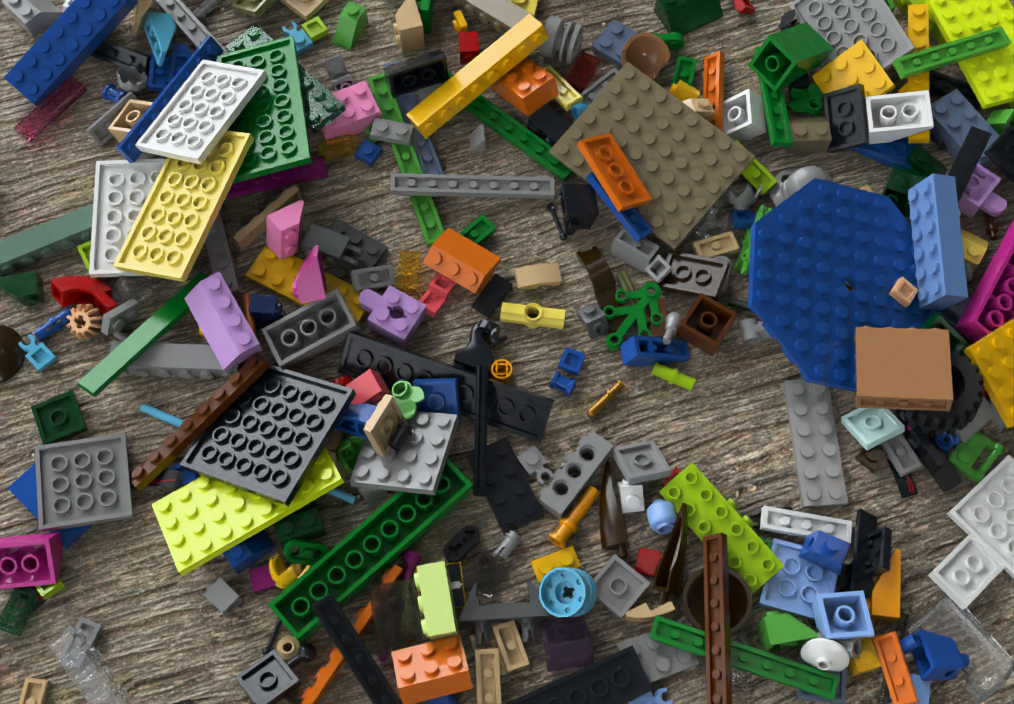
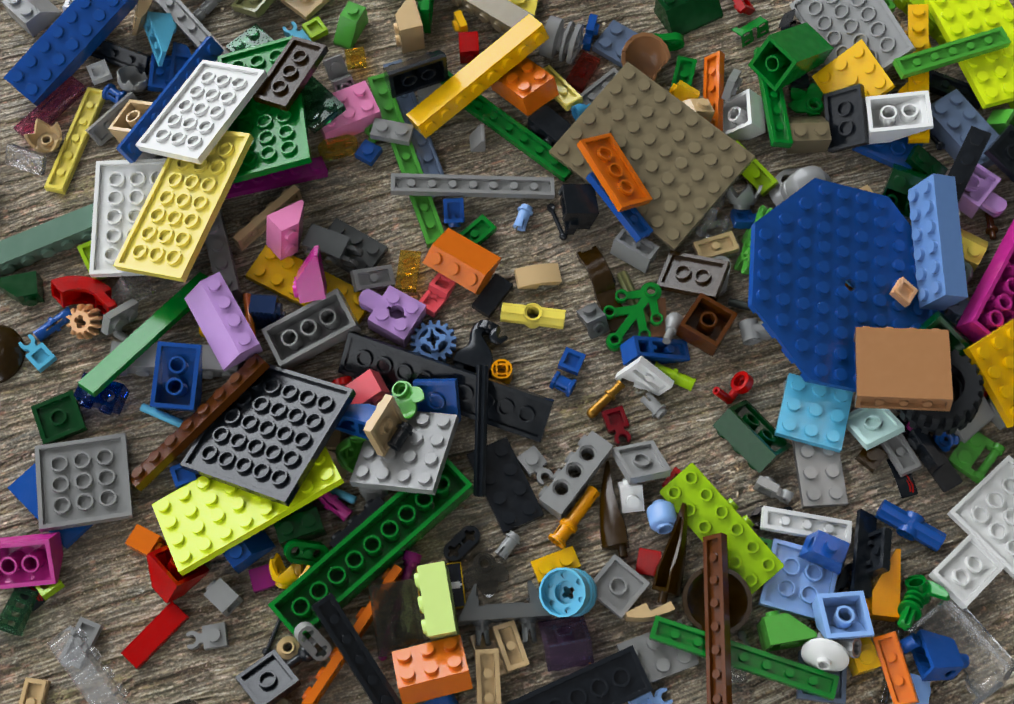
black sticker [148,469,183,488] -> none
light grey slope [644,255,673,284] -> none
none -> clear plate [5,143,47,176]
none -> tan piece [24,118,62,153]
none -> light yellow tile [44,87,105,195]
none -> clear blue brick [73,372,130,415]
none -> white plate [86,59,113,86]
none -> red tile [121,601,190,670]
none -> orange brick [125,524,165,557]
none -> red slope [146,545,210,604]
none -> blue slope [150,341,202,412]
none -> light grey plate [186,622,229,651]
none -> dark brown plate [252,36,329,111]
none -> light grey beam [294,621,331,661]
none -> dark pink pin [317,492,353,522]
none -> black plate [329,496,385,549]
none -> clear yellow plate [345,47,367,70]
none -> medium blue gear [410,320,457,363]
none -> blue bracket [443,198,465,227]
none -> light blue pin [513,204,533,231]
none -> blue plate [582,14,600,51]
none -> dark red plate [601,405,631,447]
none -> white wing [615,356,674,396]
none -> light grey pin [640,391,668,419]
none -> red plate [713,371,754,404]
none -> dark green slope [713,399,792,474]
none -> light grey plate [721,68,743,101]
none -> green piece [731,16,769,47]
none -> light grey plate [753,475,794,505]
none -> medium azure plate [774,373,853,453]
none -> blue piece [875,500,946,552]
none -> green piece [897,575,950,631]

